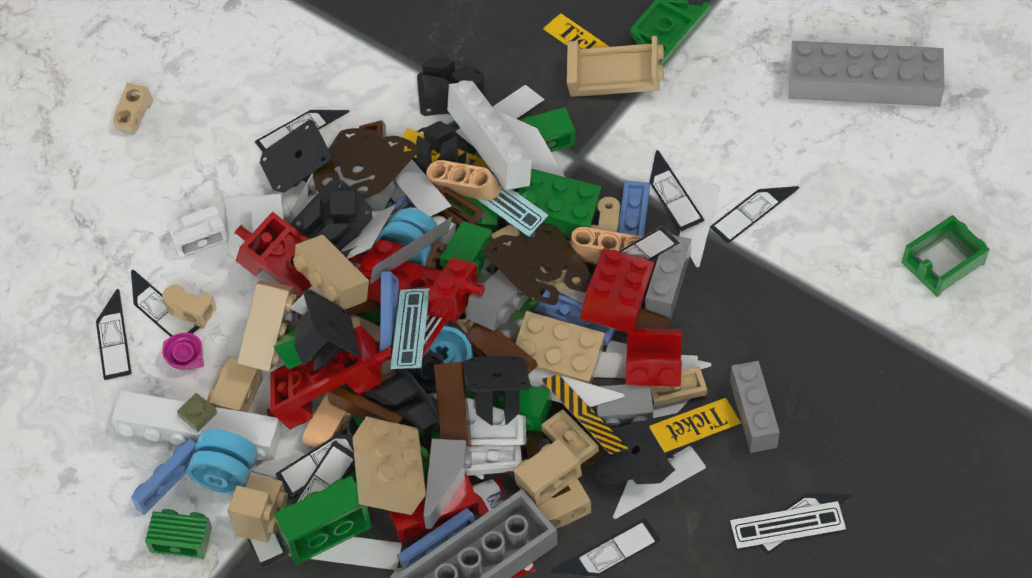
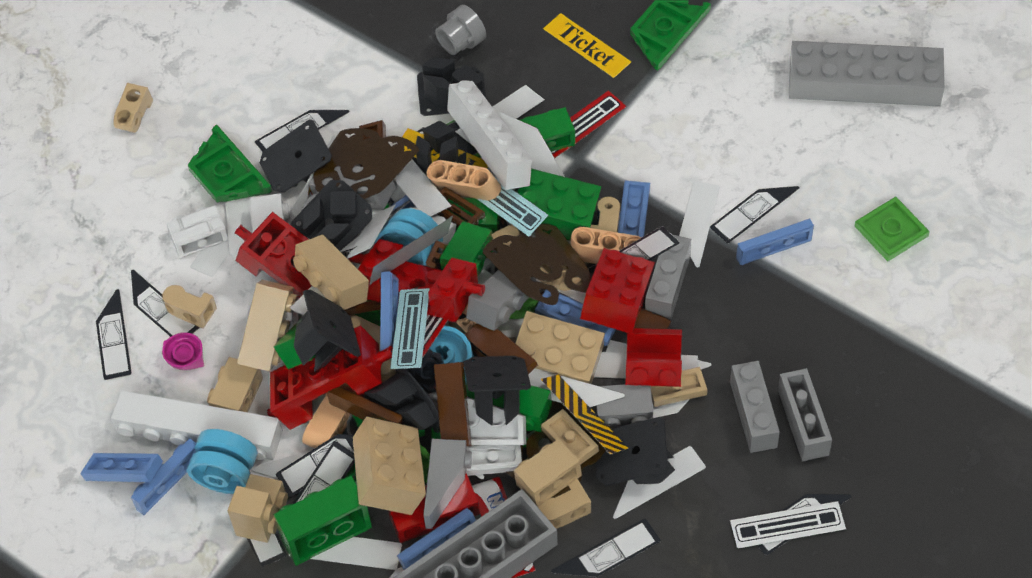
green brick [145,509,212,559] -> none
olive plate [177,393,217,432] -> none
tan panel [567,36,664,97] -> none
sticker [649,150,705,231] -> none
yellow sticker [649,398,741,453] -> none
green window [901,215,990,298] -> none
none -> medium blue plate [80,453,163,482]
none -> green wing [188,125,272,203]
none -> light grey piece [435,5,486,55]
none -> sticker [551,90,627,158]
none -> medium blue tile [736,219,814,265]
none -> light grey brick [778,368,832,462]
none -> bright green tile [854,196,930,261]

